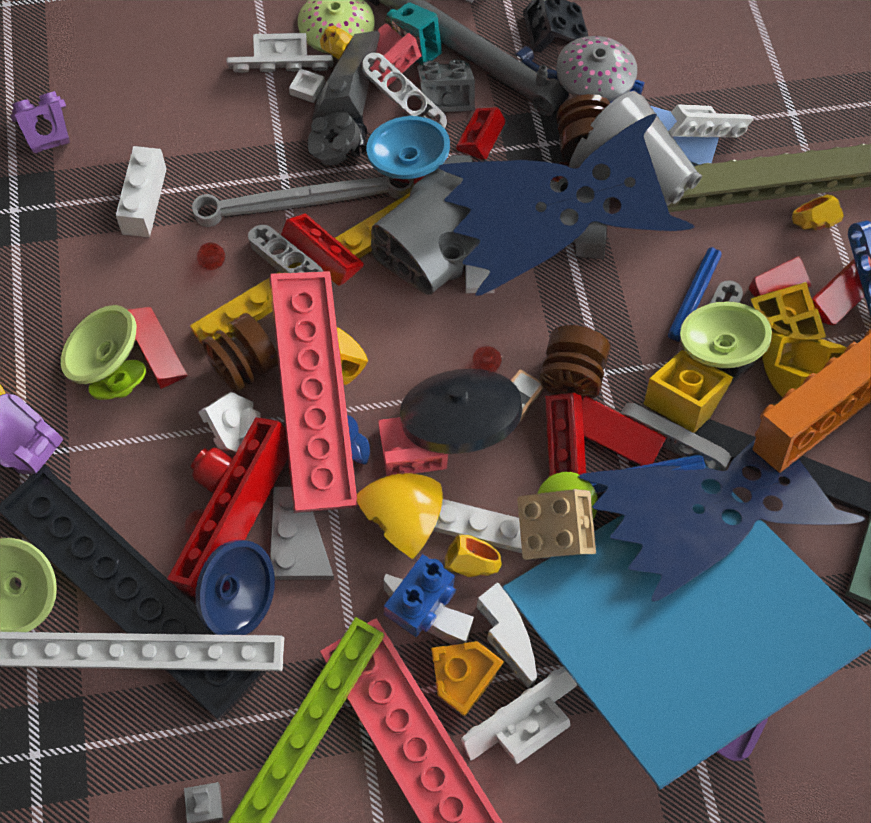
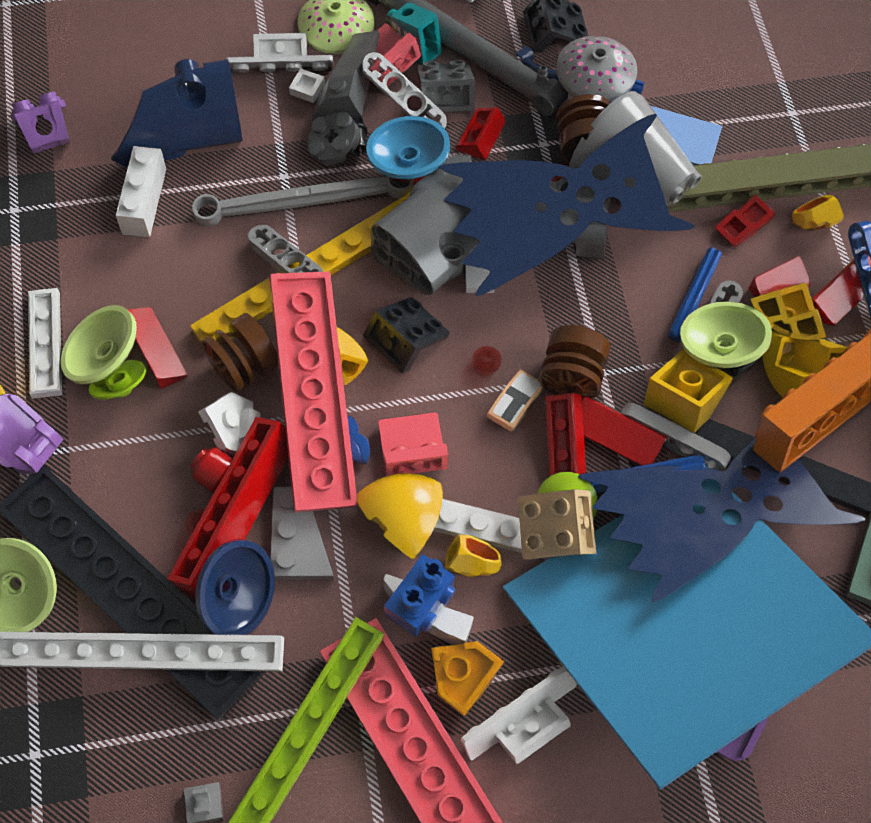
clear red plate [197,242,226,270] -> none
red slope [281,213,364,286] -> none
yellow rock [320,25,353,60] -> none
black dish [400,368,522,454] -> none
white slope [476,583,537,689] -> none
white bracket [669,105,753,138] -> none
none -> white tile [28,288,62,399]
none -> dark blue panel [111,59,243,167]
none -> black bracket [362,297,450,374]
none -> red slope [715,195,775,247]

